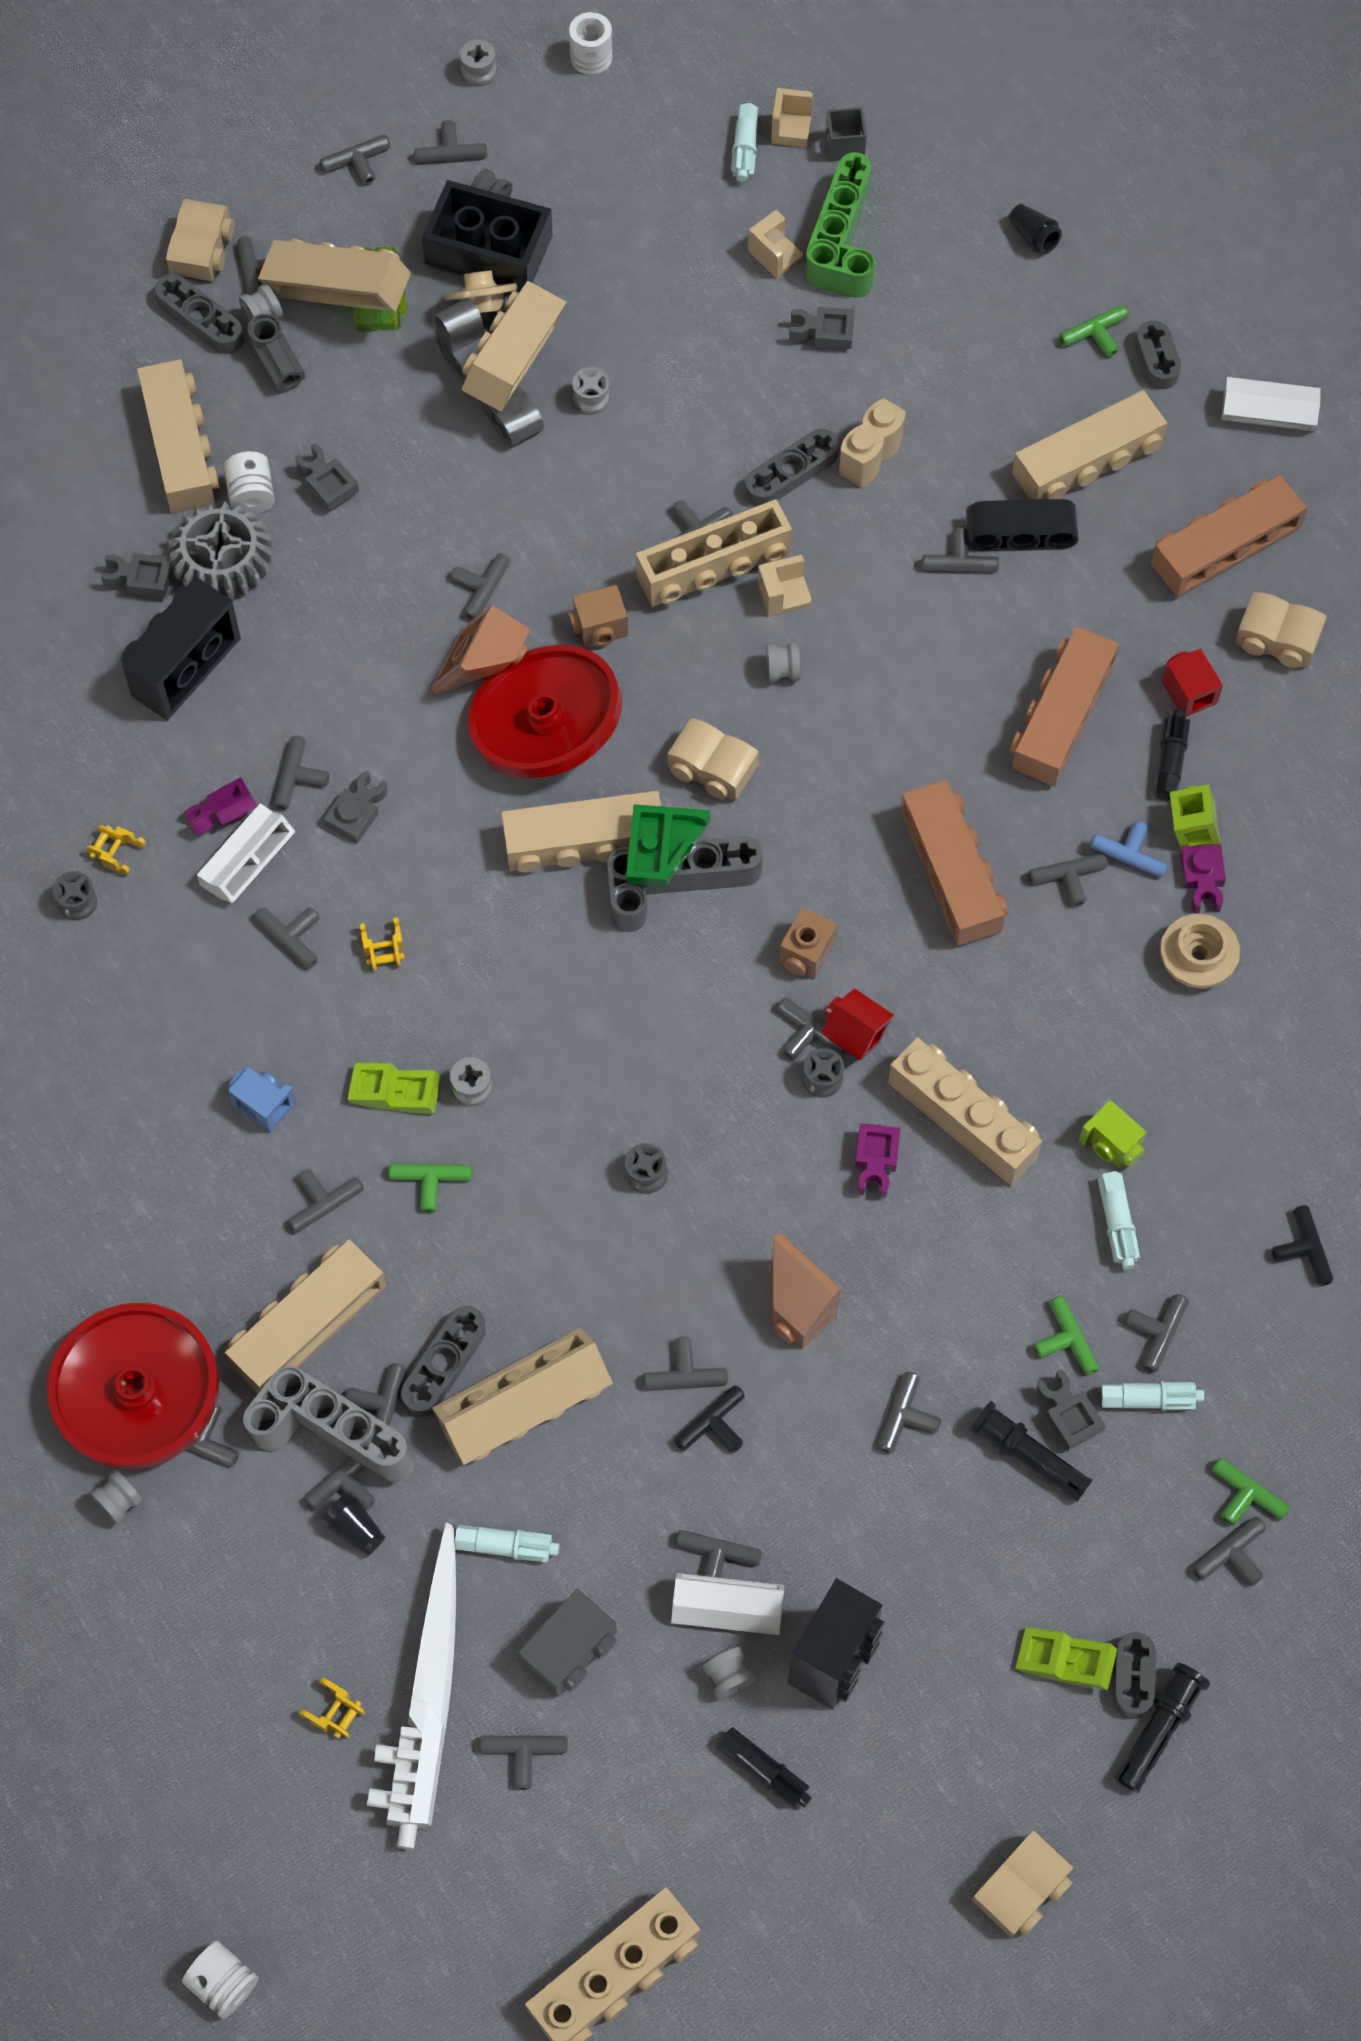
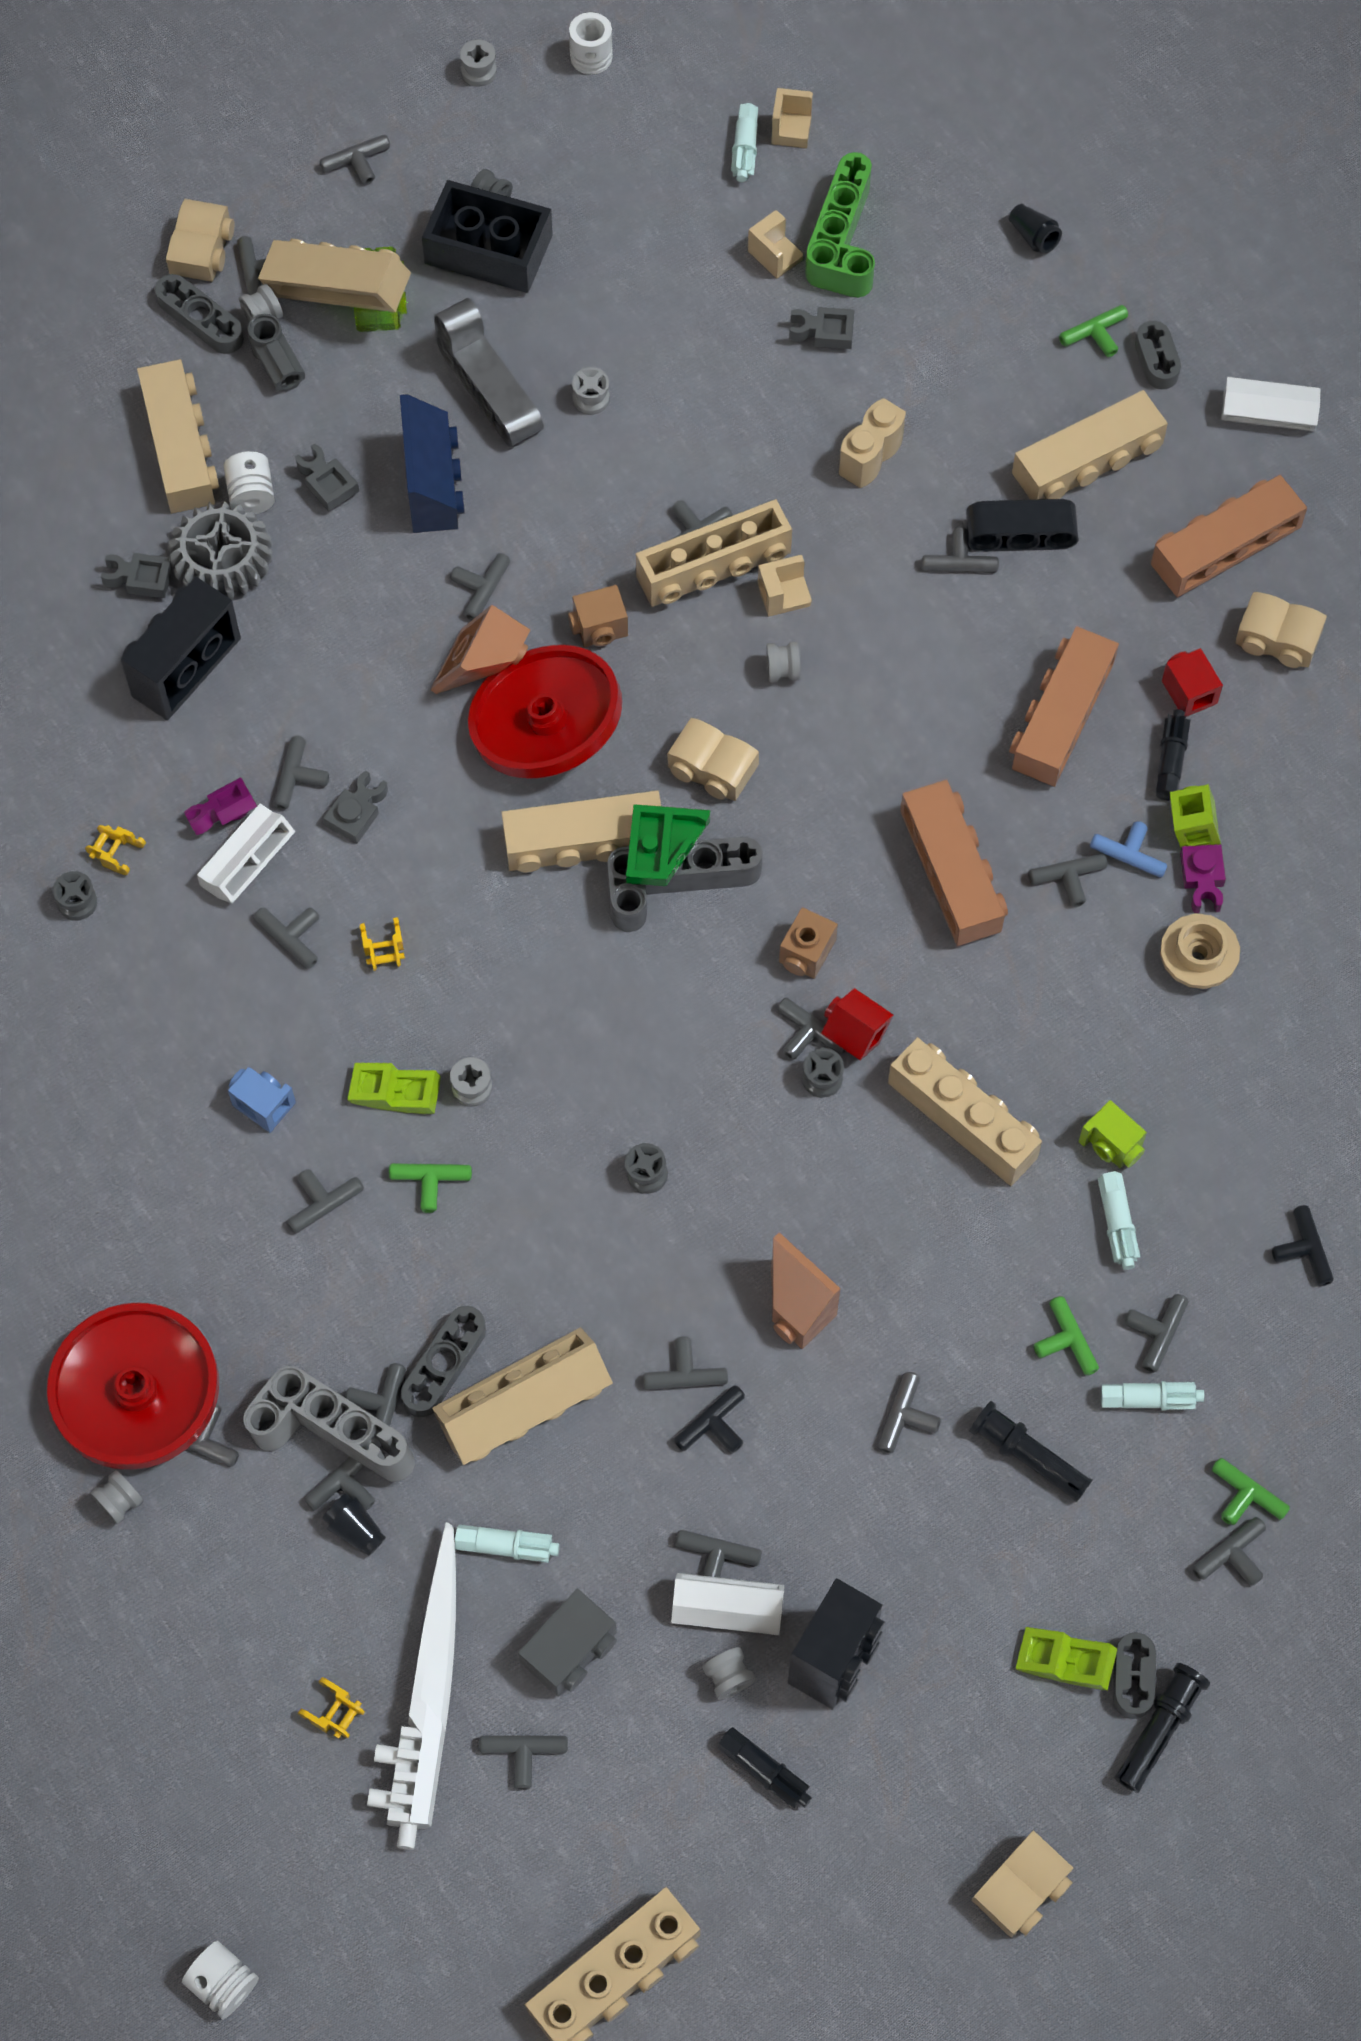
tan brick [225,1239,387,1393] -> none
dark grey piece [414,120,487,163] -> none
tan piece [444,270,517,313] -> none
tan brick [461,281,567,412] -> none
dark grey beam [745,429,839,506] -> none
dark grey piece [825,107,867,161] -> none
magenta plate [855,1123,901,1198] -> none
dark grey plate [1037,1370,1106,1451] -> none
none -> dark blue slope [400,394,465,533]

